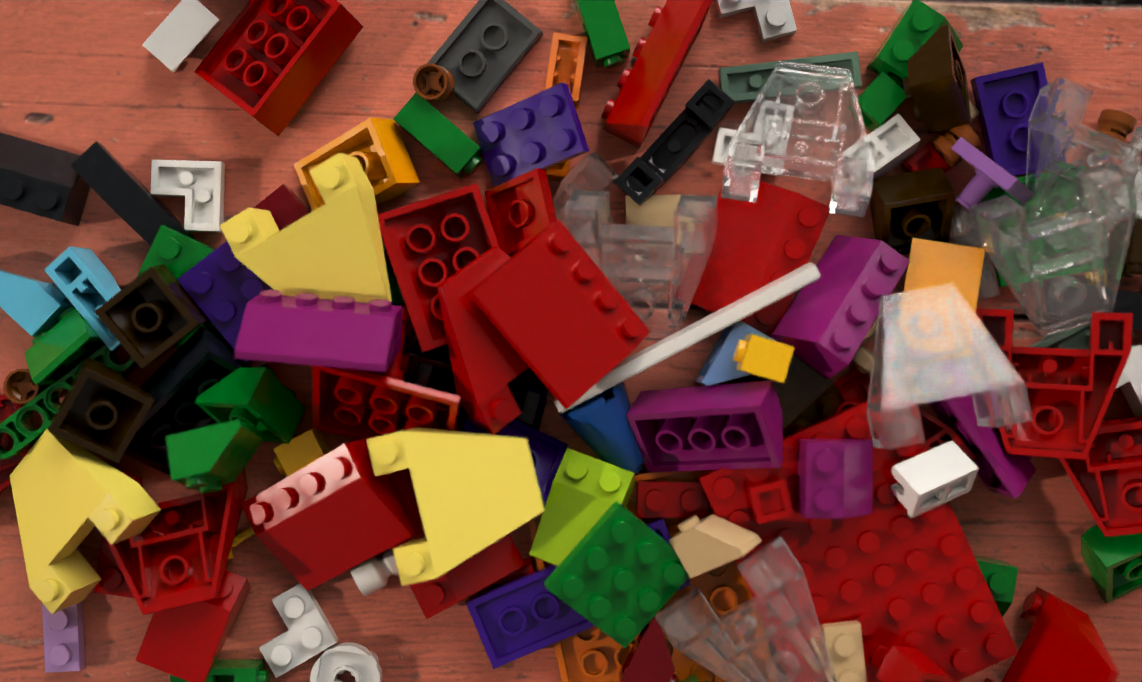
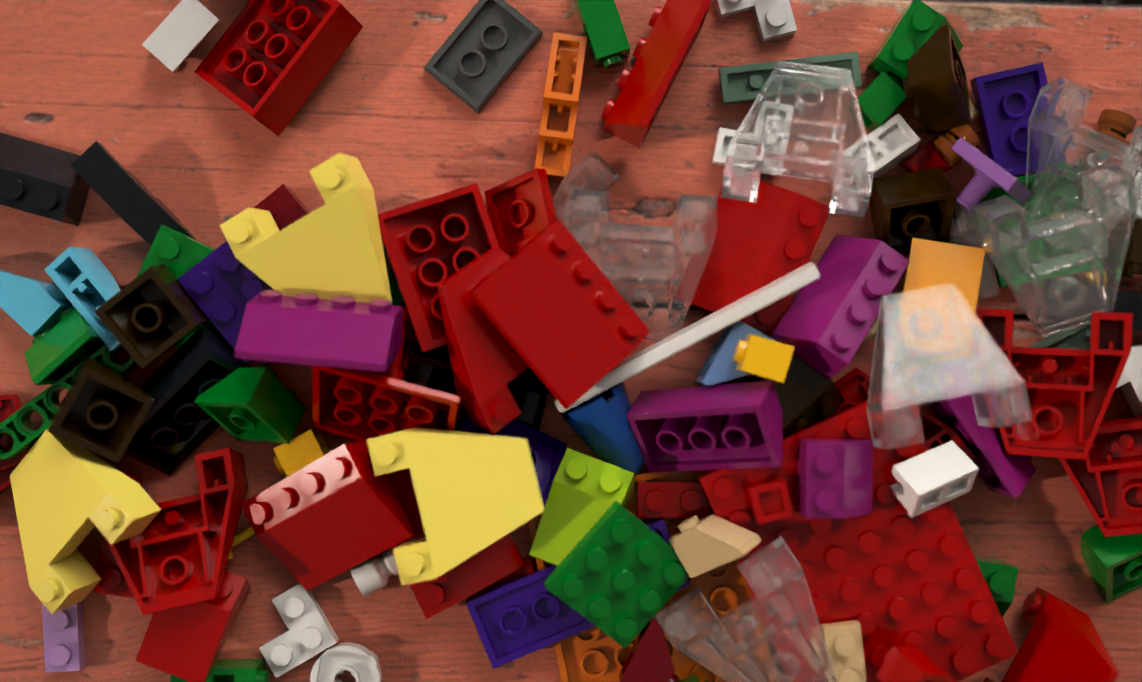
dark orange wheel [4,369,51,404] -> none
white plate [150,159,225,233] -> none
green slope [166,419,264,494] -> none
light orange slope [293,117,420,211] -> none
green brick [393,92,483,179] -> none
dark orange wheel [413,63,455,102] -> none
dark purple plate [473,83,589,187] -> none
black slope [614,79,735,206] -> none
tan tile [625,194,696,232] -> none
tan tile [852,345,886,376] -> none

